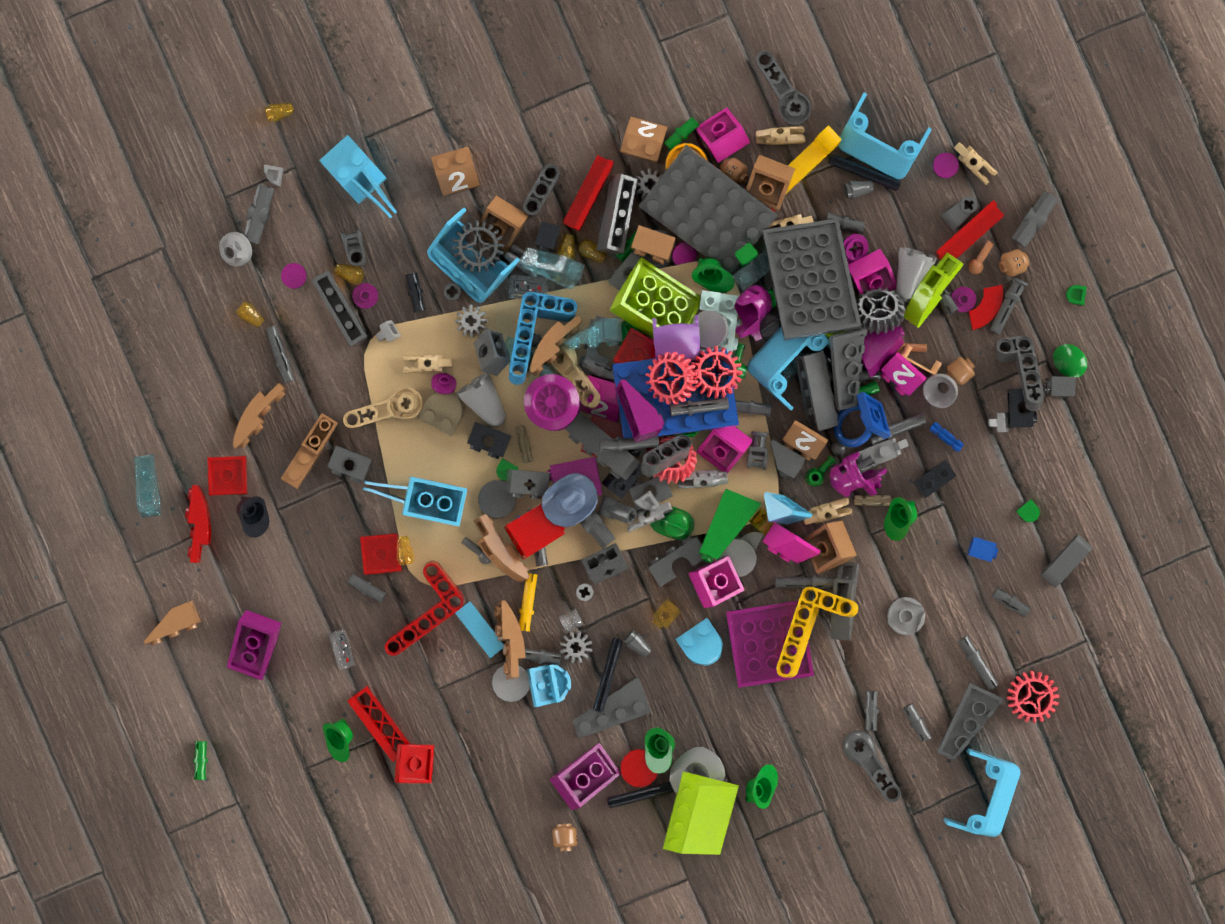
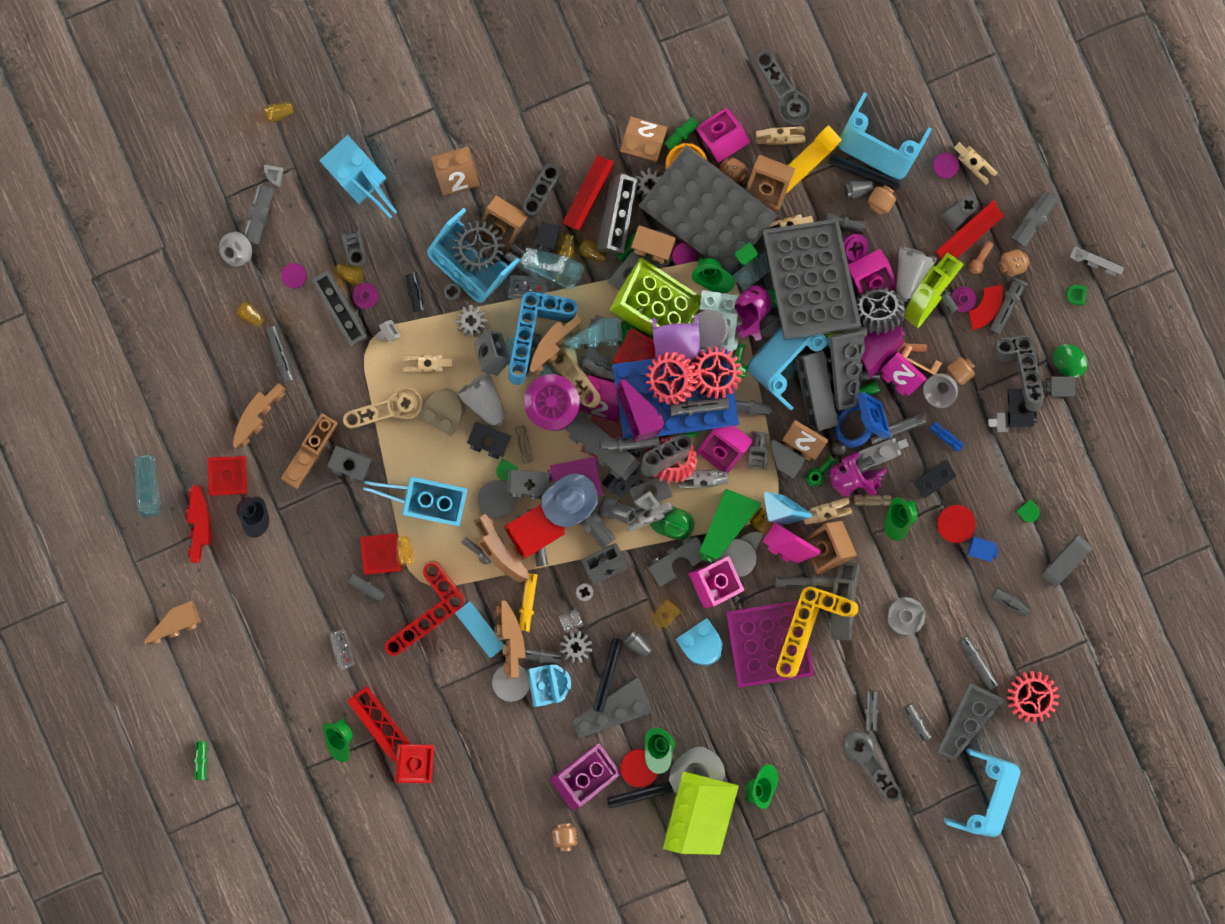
magenta slope [227,610,282,680] -> none
magenta piece [431,373,457,394] -> none
none -> medium nougat head [868,185,896,215]
none -> red tile [937,505,976,543]
none -> light grey hinge [1070,246,1124,276]

